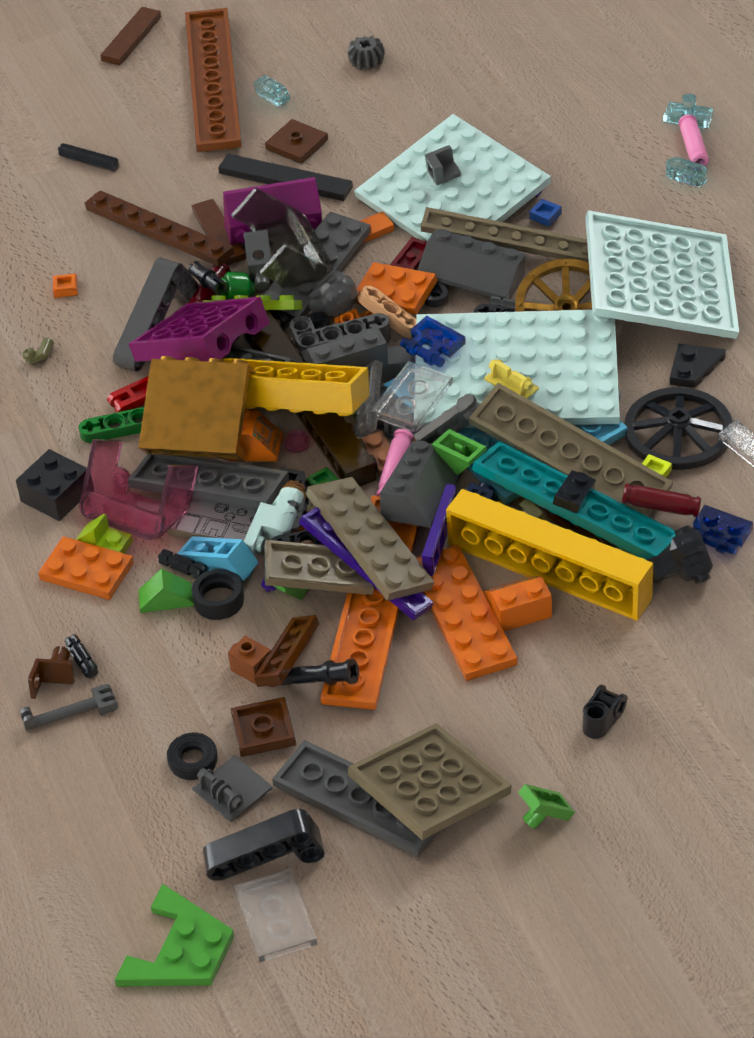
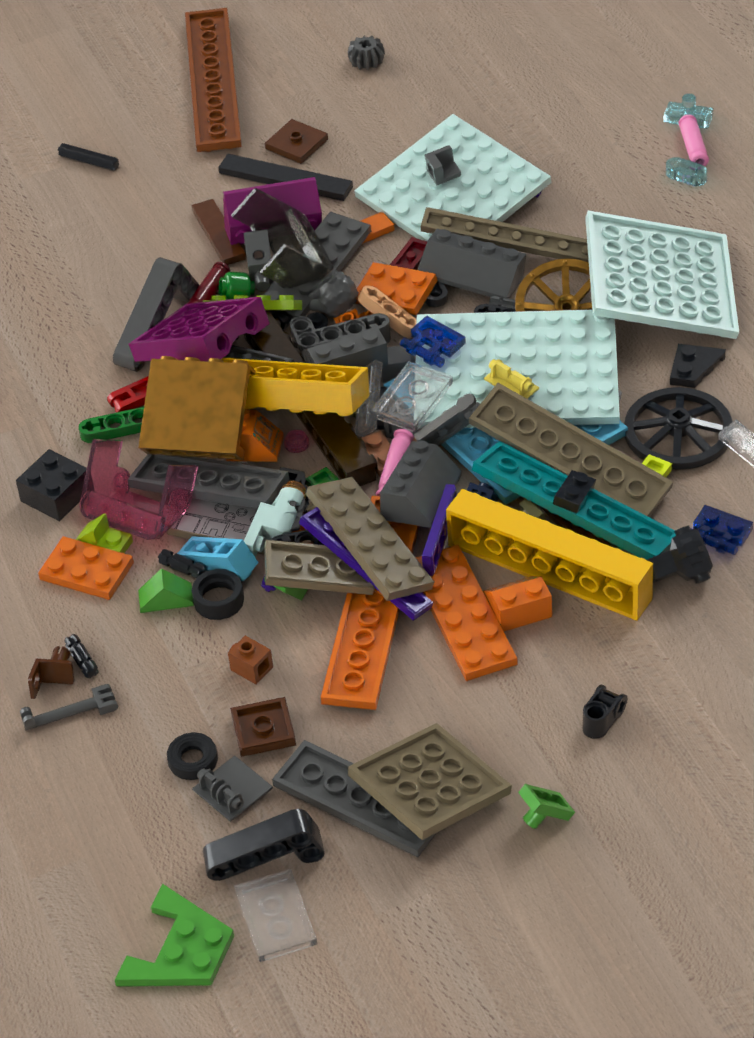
olive arm [22,338,54,365] -> none
orange tile [53,274,78,298] -> none
reddish brown plate [84,190,234,267] -> none
reddish brown tile [100,7,161,65] -> none
black pin [188,261,228,296] -> none
clear light blue beam [253,75,290,107] -> none
reddish brown plate [254,615,320,687] -> none
black pin [281,659,359,685] -> none
bright green slope [432,429,487,476] -> none
blue plate [529,199,562,227] -> none
dark red axle [622,483,701,518] -> none

